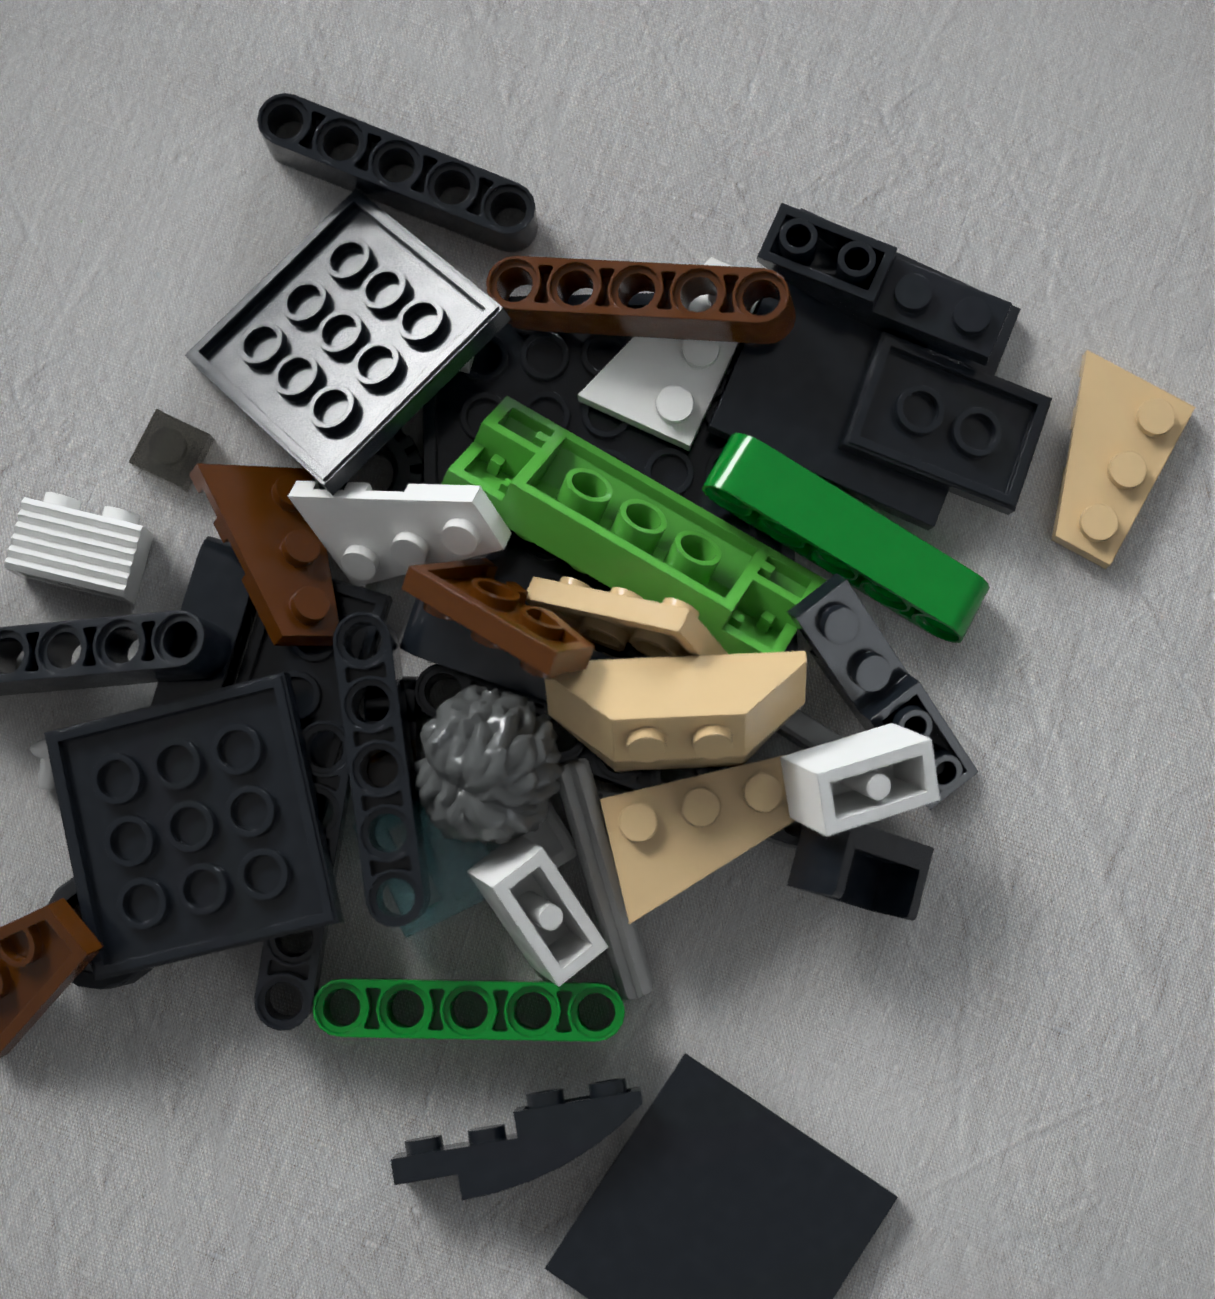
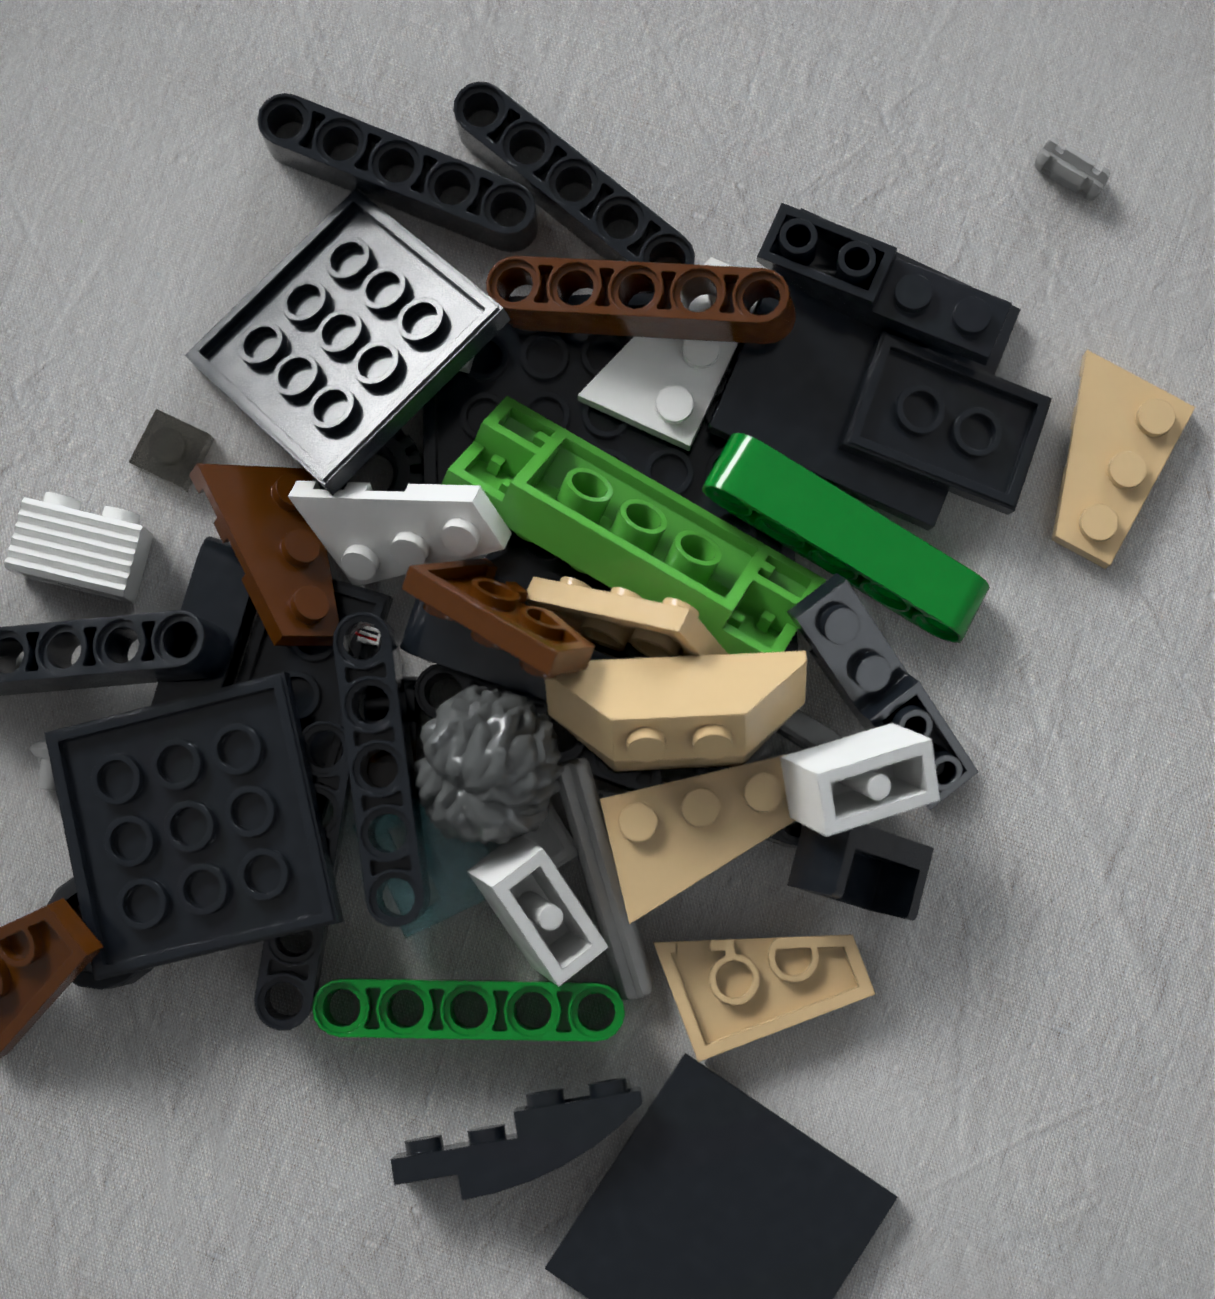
none -> white piece [355,626,381,646]
none -> black beam [453,81,695,293]
none -> tan wing [653,934,875,1062]
none -> light grey piece [1034,138,1110,201]

